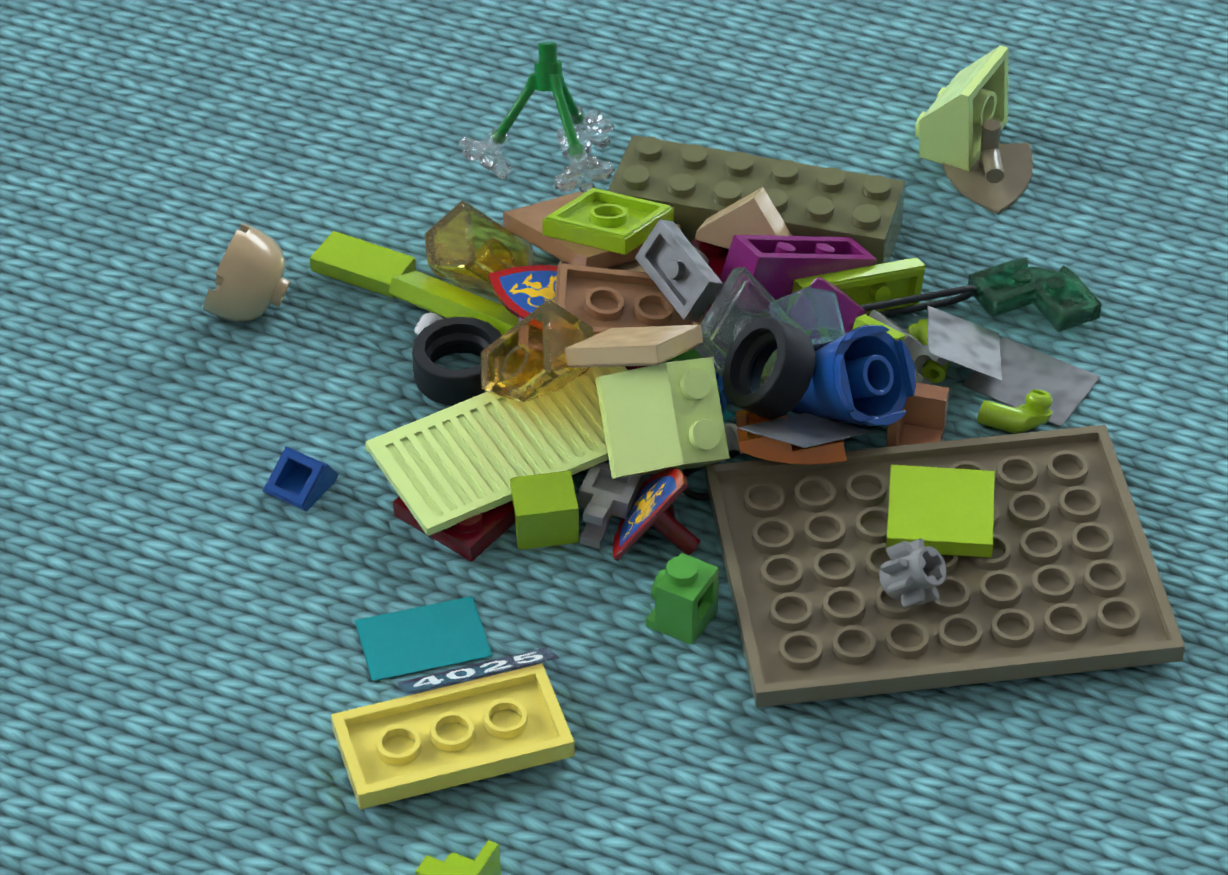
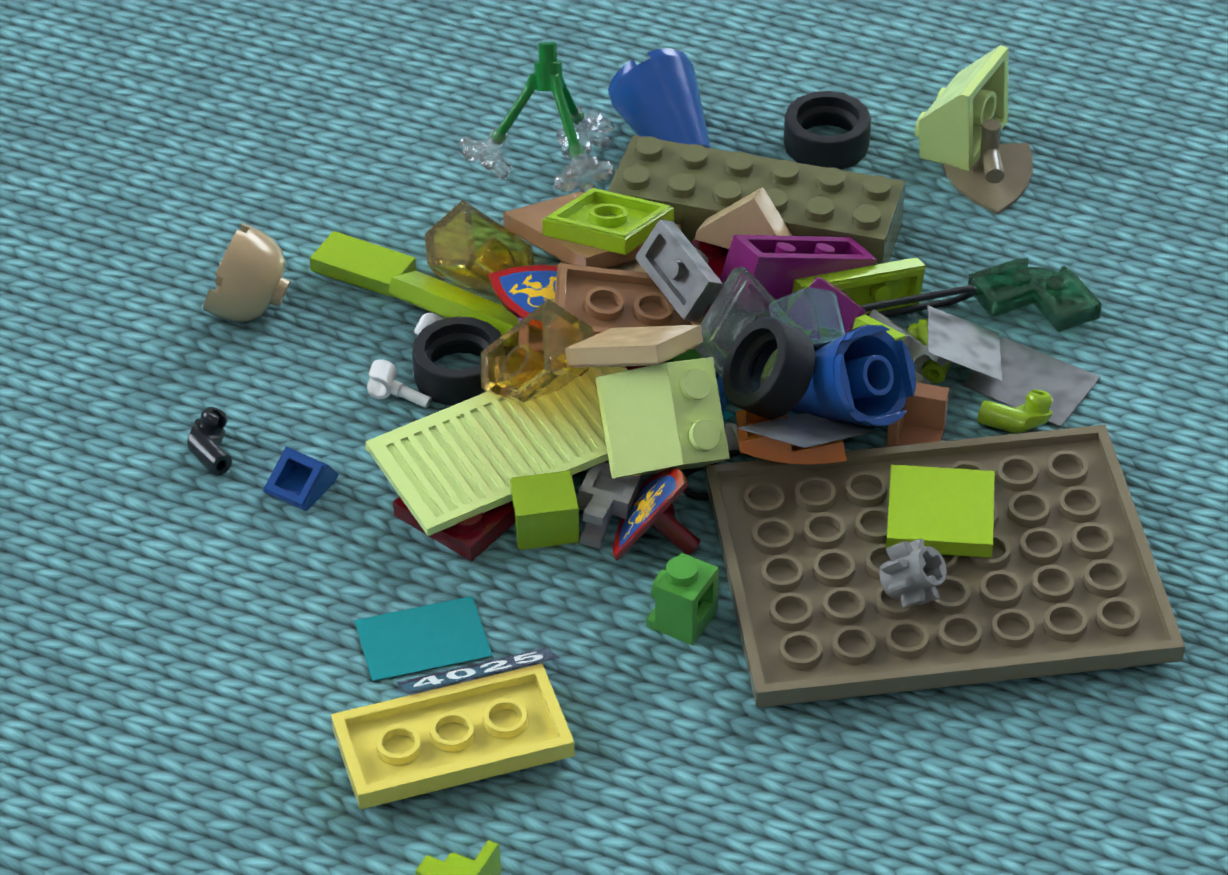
none -> black arm [187,407,232,476]
none -> white hand [367,359,432,409]
none -> blue cone [608,49,710,148]
none -> black tyre [784,91,871,170]

